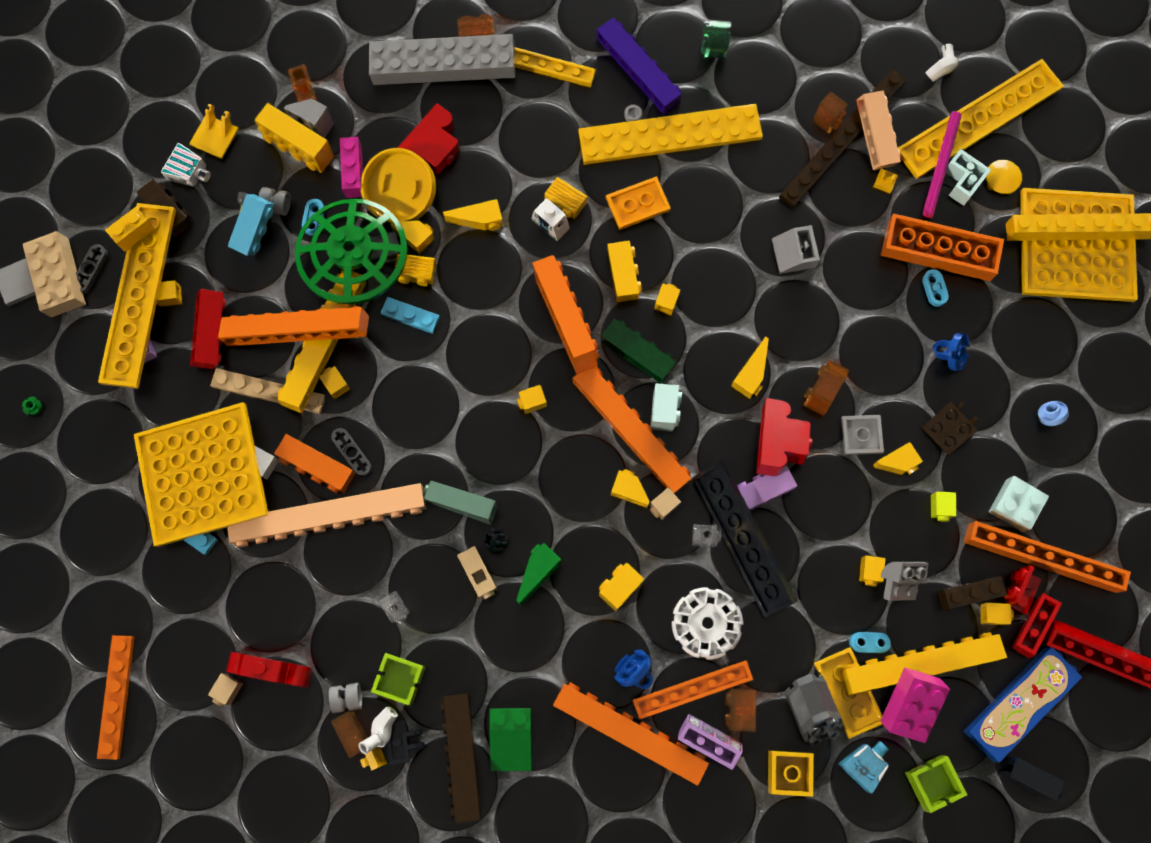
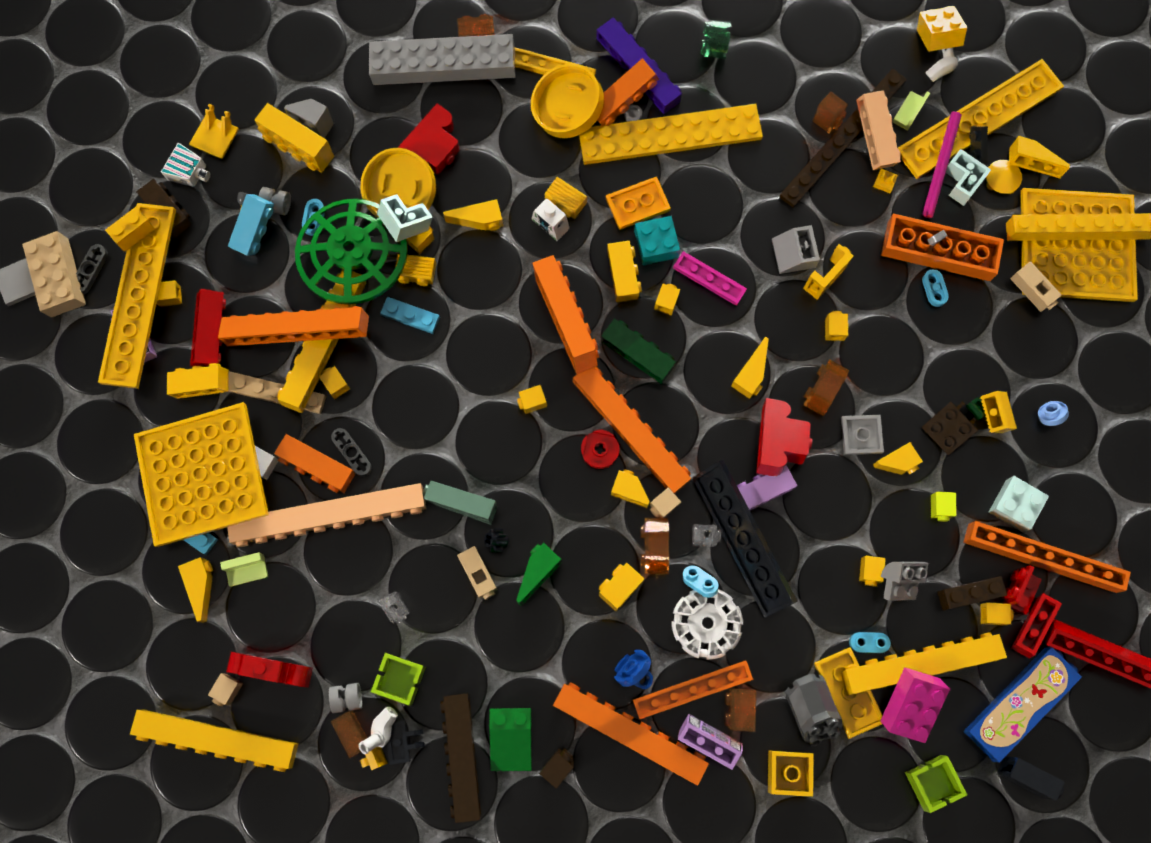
green plate [22,397,42,415] -> none
orange plate [97,635,135,760] -> none
clear orange brick [288,65,318,102] -> none
dark pink brick [340,137,363,198] -> none
light aqua brick [650,383,682,432] -> none
medium azure torso [838,741,889,794] -> none
blue tile [933,333,970,371] -> none
none -> yellow brick [130,710,299,772]
none -> yellow brick [167,363,229,399]
none -> yellow slope [178,557,213,623]
none -> yellowish green panel [220,552,268,587]
none -> light aqua brick [377,194,433,242]
none -> yellow piece [531,64,604,138]
none -> dark brown brick [539,748,574,788]
none -> red plate [581,430,620,469]
none -> orange brick [597,58,659,126]
none -> teal piece [634,216,680,265]
none -> clear orange brick [640,518,669,574]
none -> dark pink plate [673,251,747,306]
none -> medium azure plate [683,566,718,598]
none -> yellow window [803,244,854,300]
none -> yellow brick [825,311,848,341]
none -> yellowish green panel [892,91,930,131]
none -> yellow brick [917,6,967,52]
none -> light grey tile [927,230,948,246]
none -> dark green tile [966,397,986,420]
none -> black plate [969,125,988,164]
none -> yellow brick [980,391,1017,433]
none -> yellow slope [1009,136,1070,178]
none -> tan brick [1010,261,1061,312]

